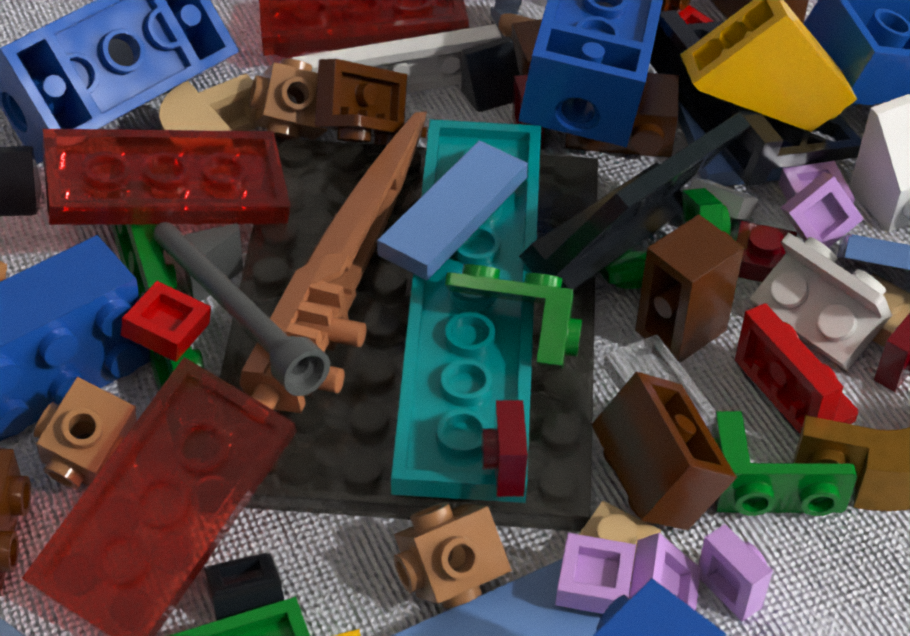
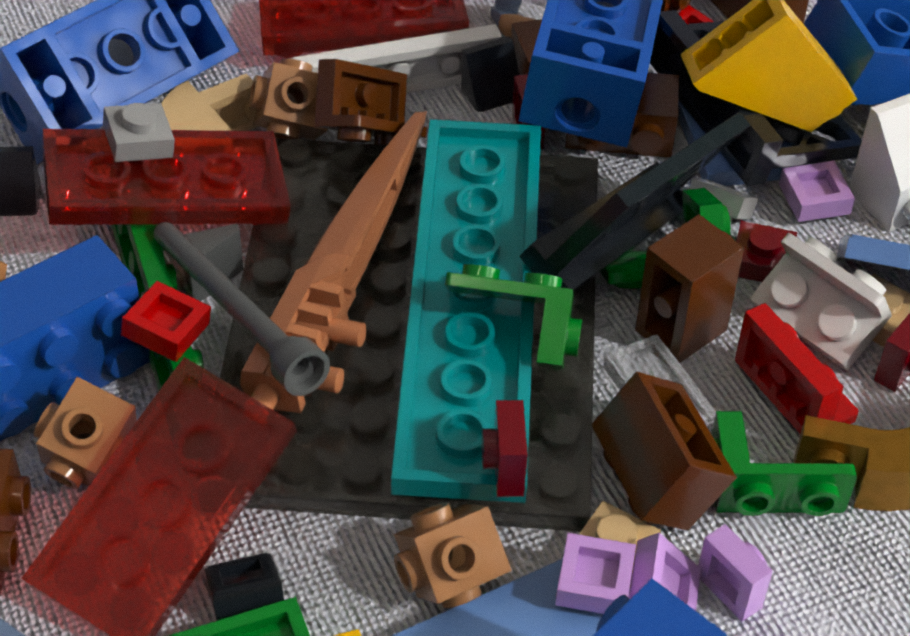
medium blue tile [377,140,528,280] -> none
lavender plate [780,172,864,248] -> none
none -> light grey plate [103,103,175,162]

